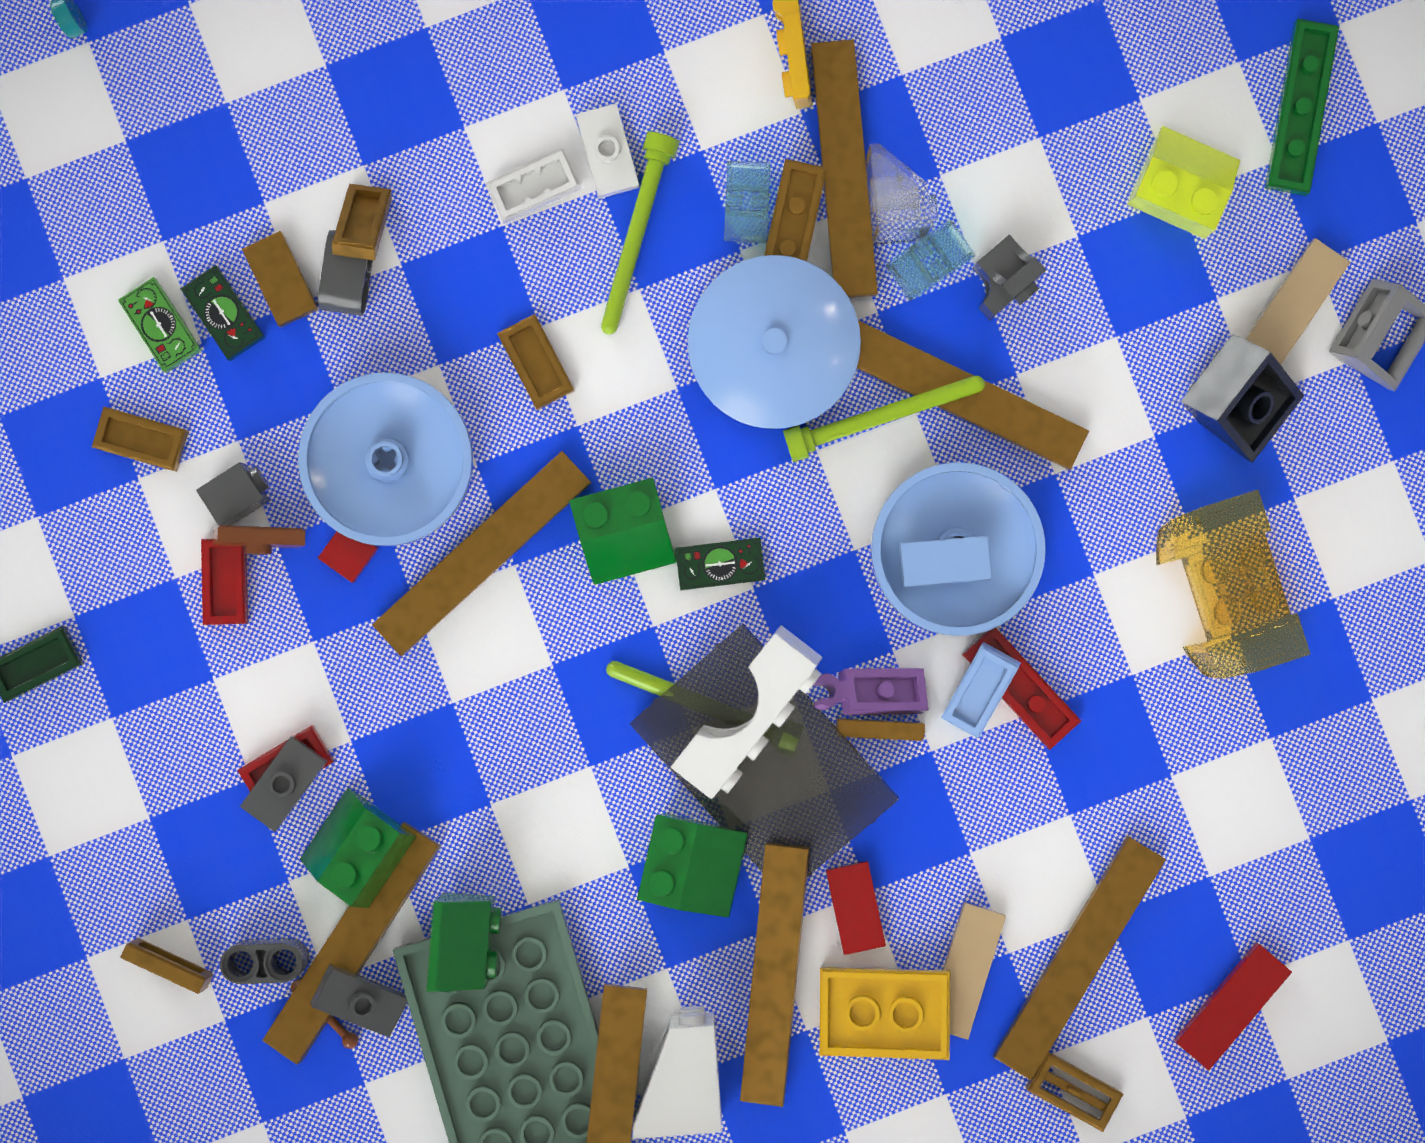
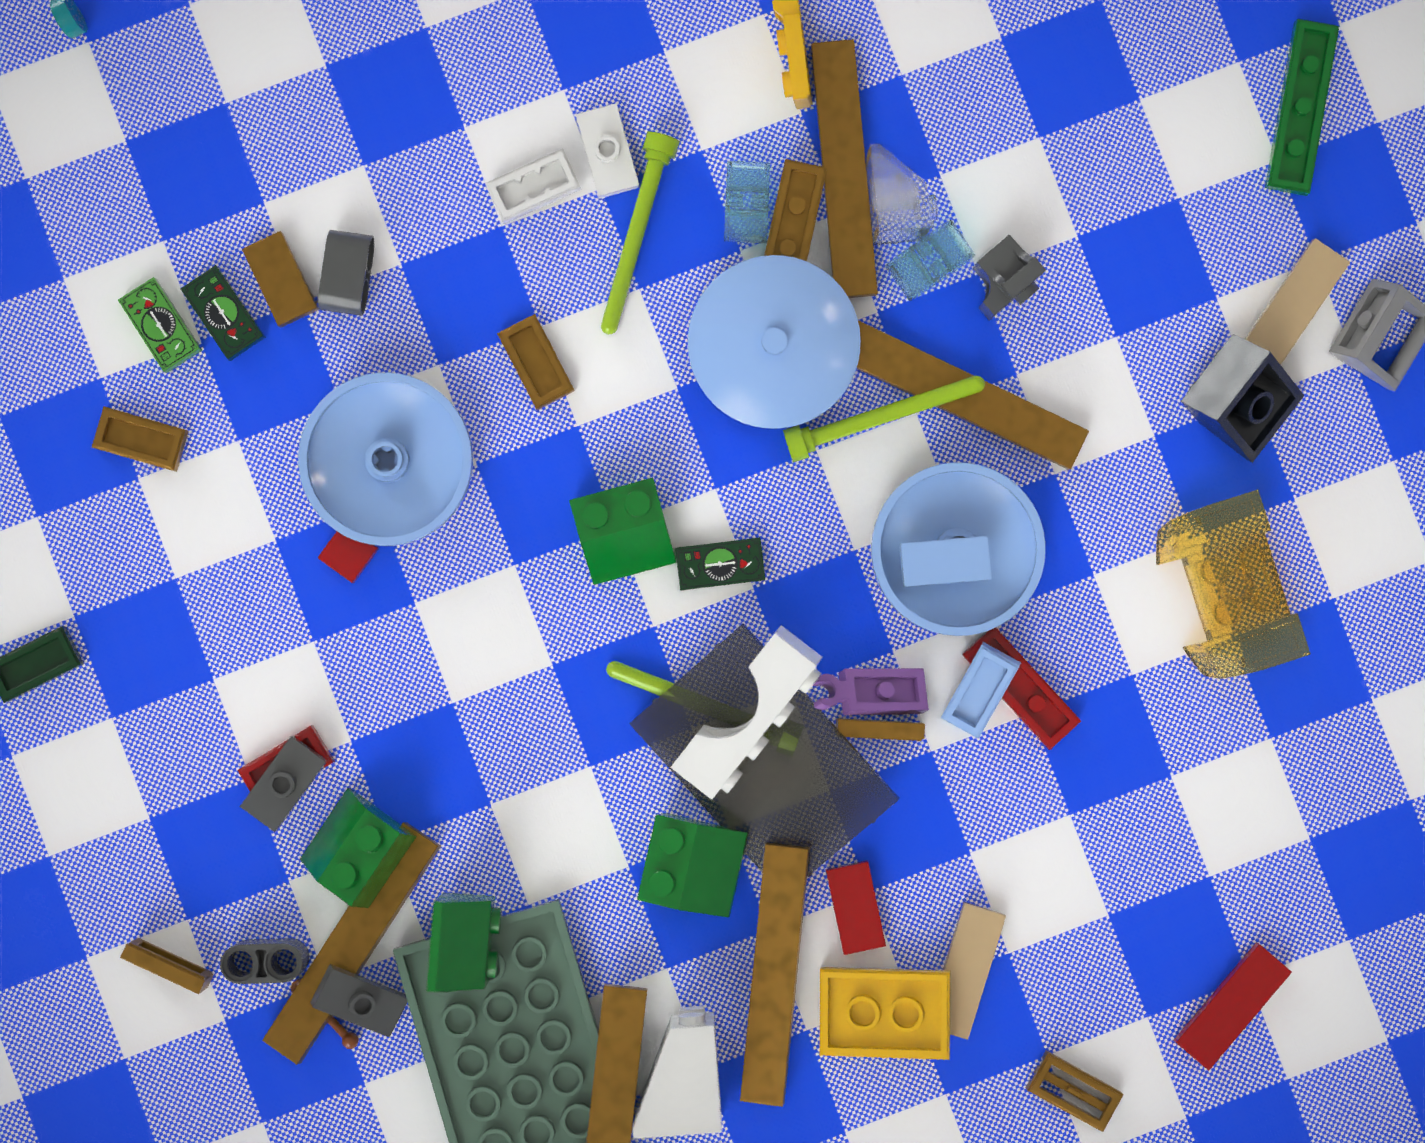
dark grey brick [196,462,270,526] -> none
red tile [201,539,248,625] -> none
dark orange plate [213,525,306,555] -> none
pearl gold tile [332,183,392,260] -> none
pearl gold tile [372,451,591,656] -> none
pearl gold tile [993,836,1166,1080] -> none
neon yellow slope [1127,126,1240,239] -> none

